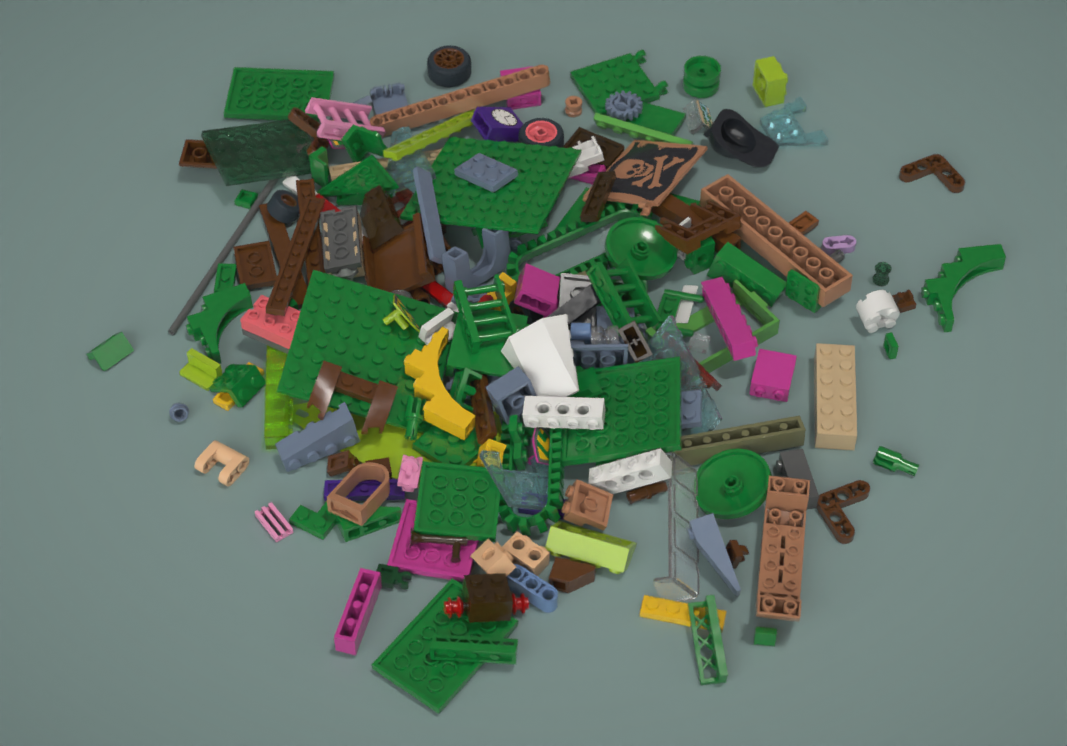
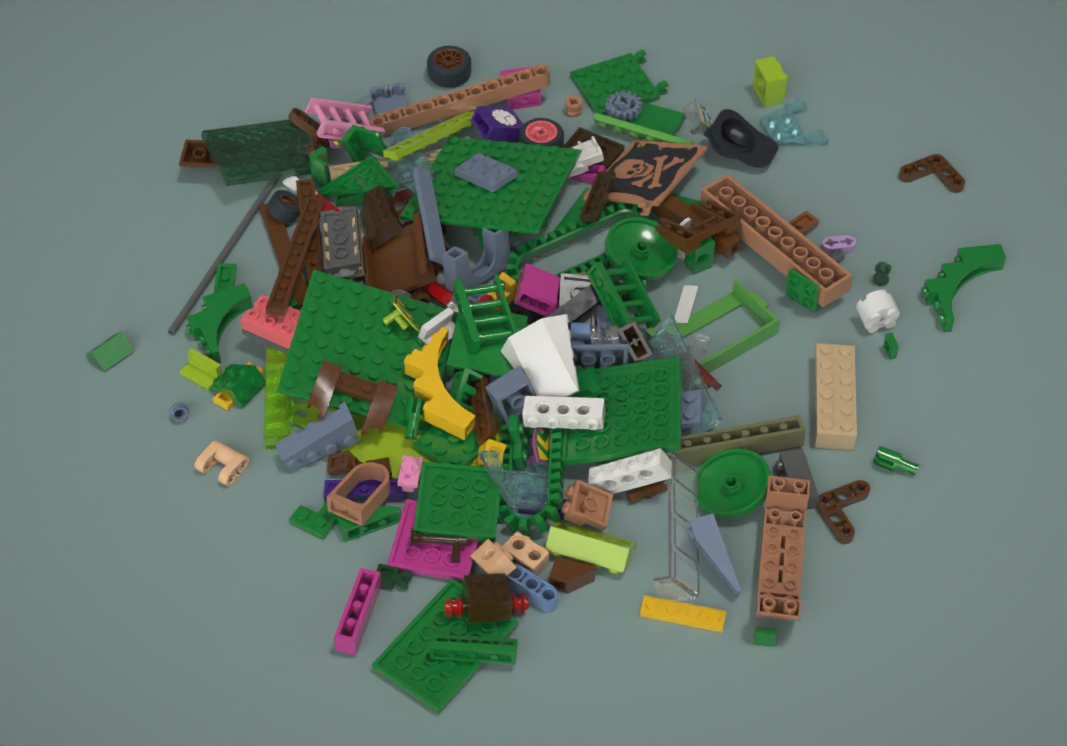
green plate [223,67,335,122] -> none
reddish brown plate [233,241,277,290] -> none
green tile [234,189,258,209] -> none
bright pink tile [254,502,294,543] -> none
green plate [654,289,704,337] -> none
green wheel [683,56,721,98] -> none
green fence [687,595,728,685] -> none
dark pink brick [701,277,758,361] -> none
green wedge [706,242,787,307] -> none
reddish brown tile [726,540,749,569] -> none
dark pink panel [750,348,797,402] -> none
reddish brown tile [892,290,916,313] -> none

